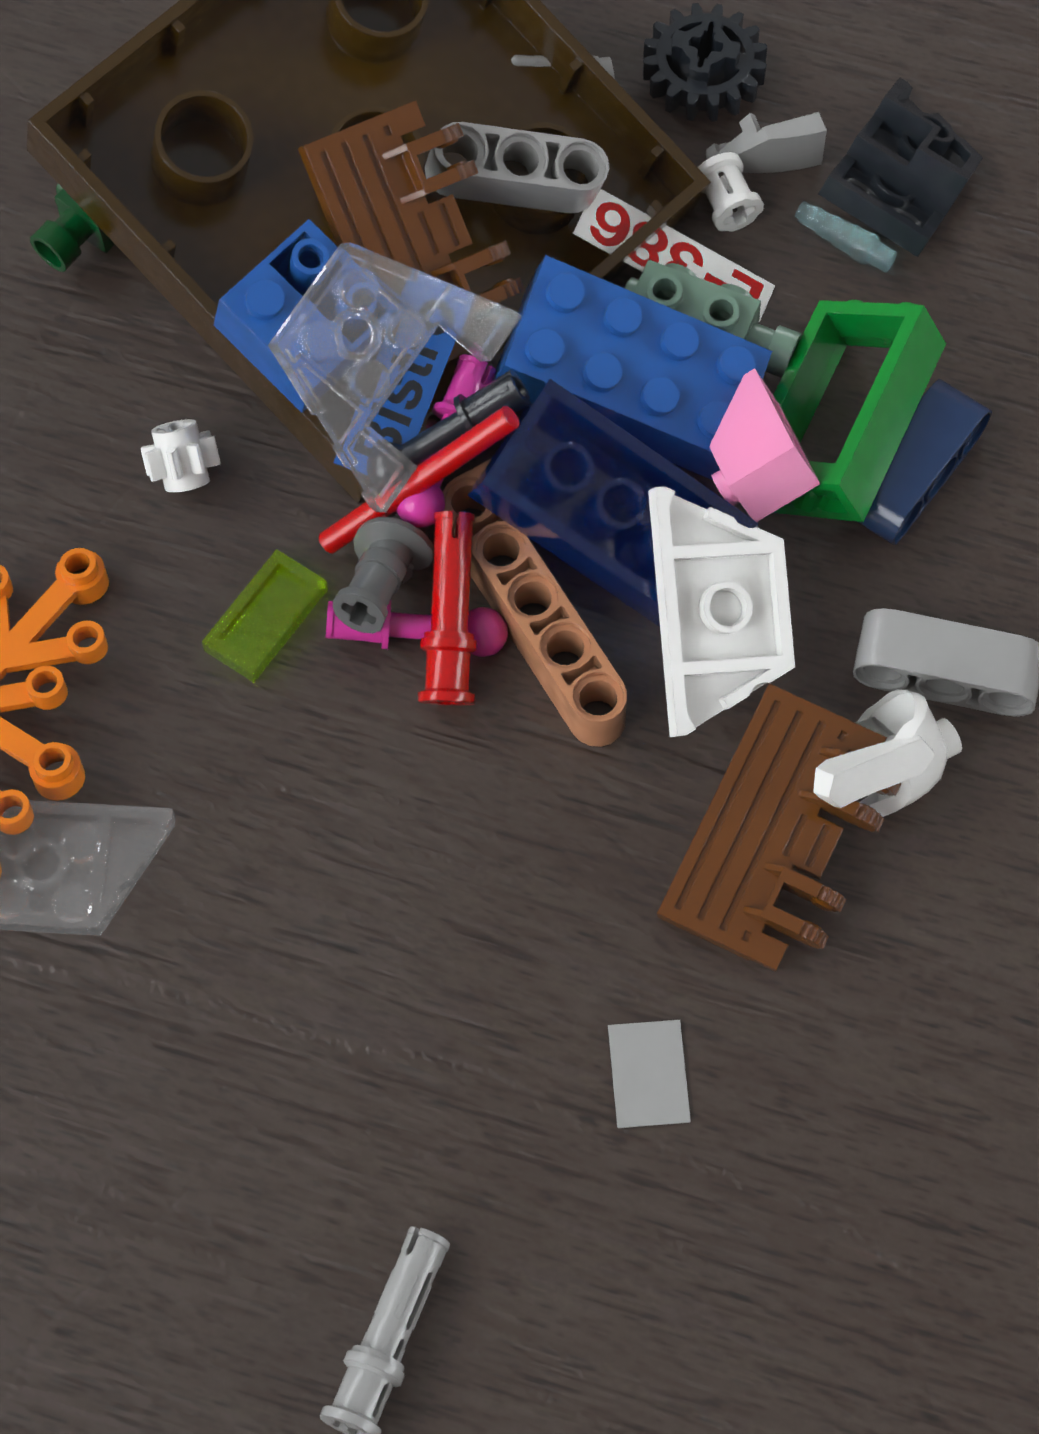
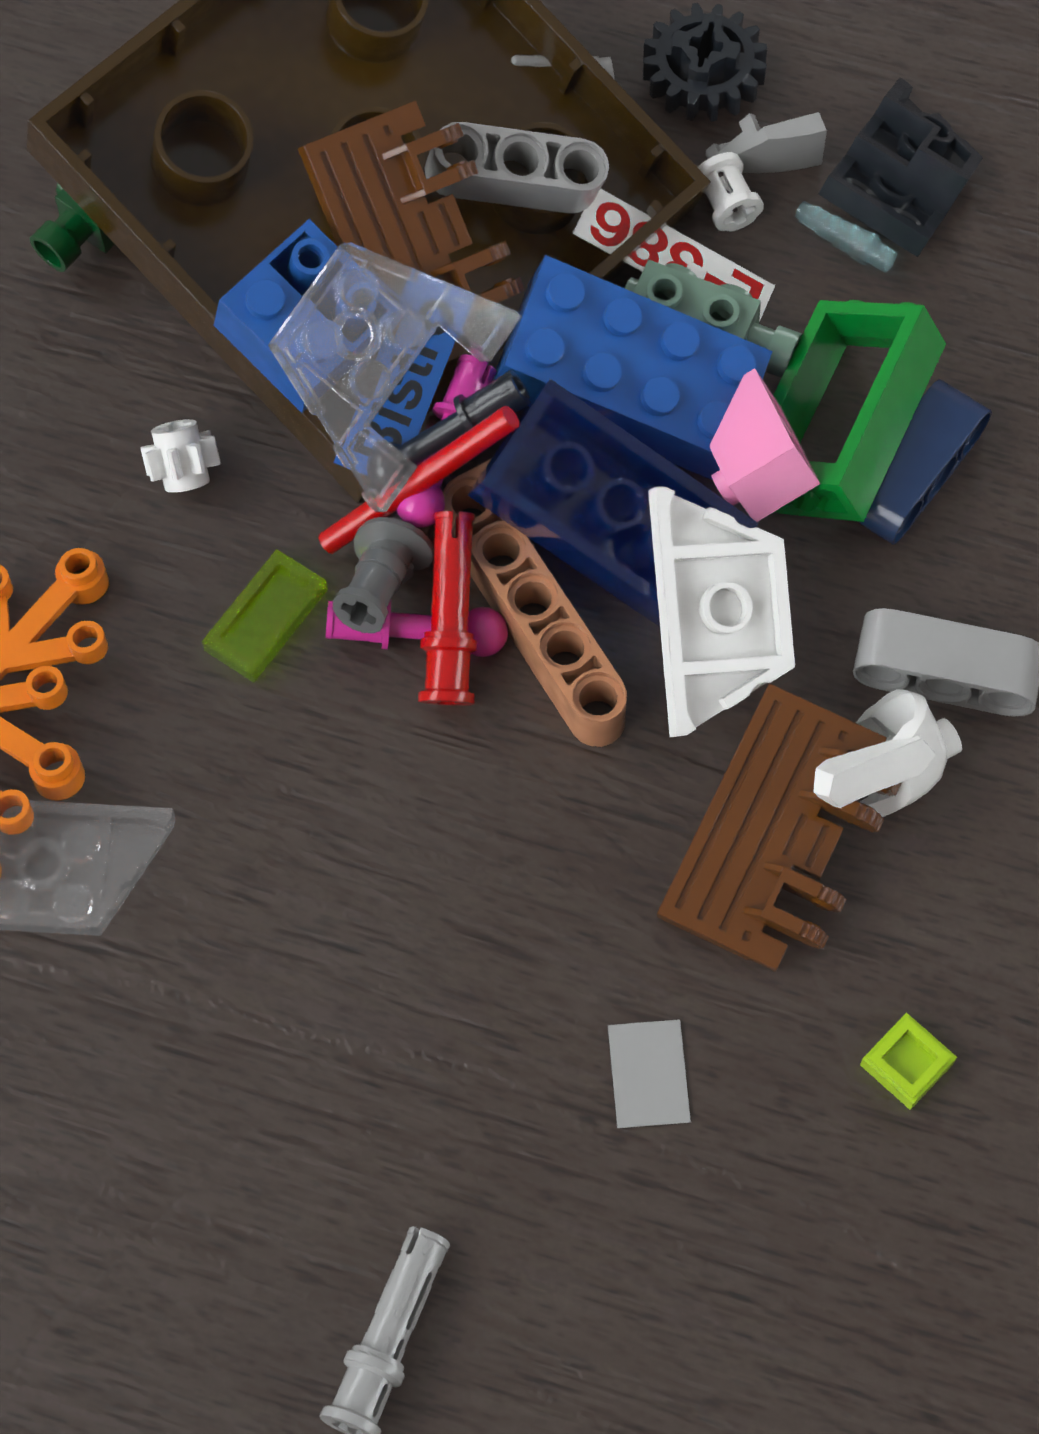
none -> lime tile [860,1012,957,1110]

